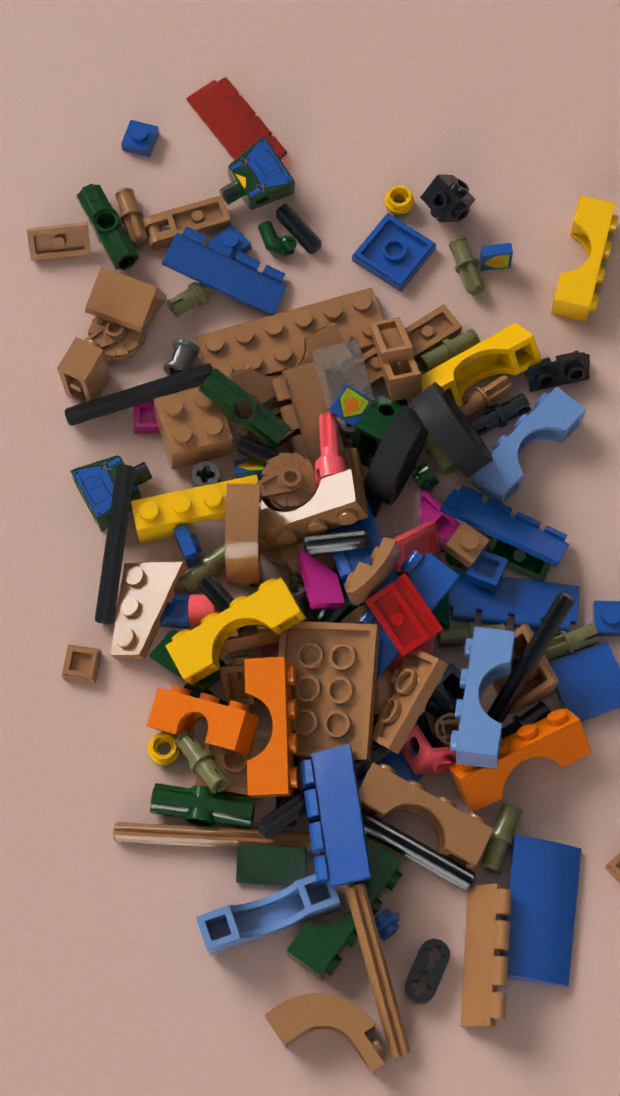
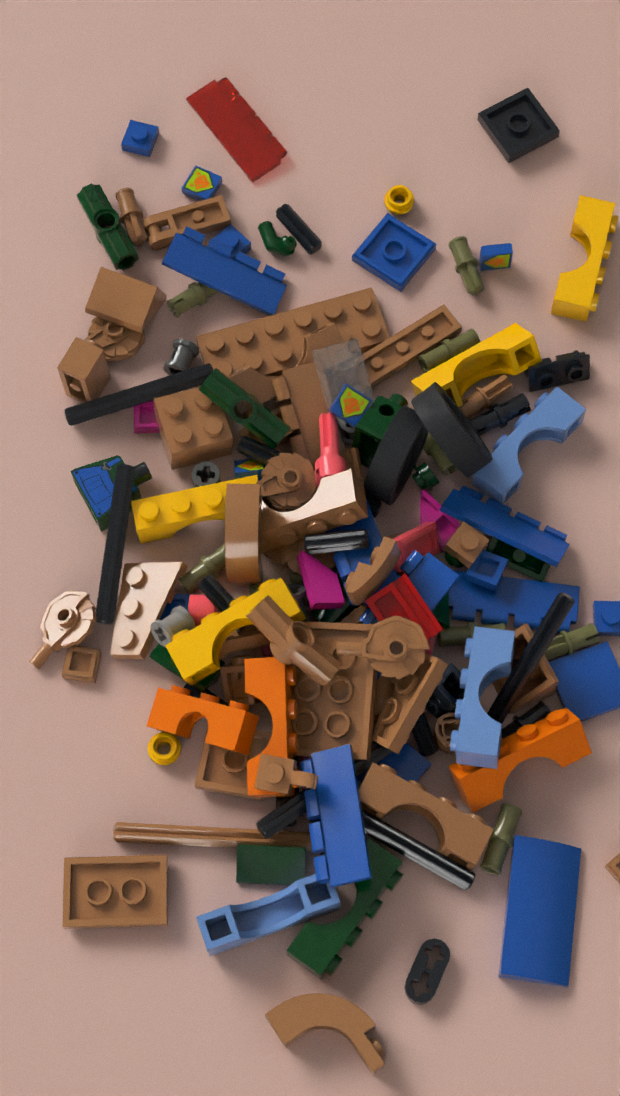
medium nougat plate [27,222,92,261] -> none
dark green piece [150,783,256,829] -> none
blue plate [174,524,202,567] -> none
olive pin [175,730,230,794] -> none
torso [219,136,295,210] -> none
medium nougat axle [346,883,410,1058] -> none
medium nougat slope [370,317,422,402] -> none
blue plate [374,908,400,941] -> none
coral bracket [400,724,456,775] -> none
black brick [420,174,476,222] -> none
medium nougat windscreen [460,883,512,1028] -> none
none -> piece [29,590,97,669]
none -> medium nougat plate [63,855,168,929]
none -> light grey bush [150,606,195,647]
none -> tile [181,166,222,201]
none -> medium nougat piece [246,595,341,686]
none -> medium nougat plate [254,754,319,795]
none -> medium nougat piece [336,615,430,680]
none -> black plate [477,88,560,163]

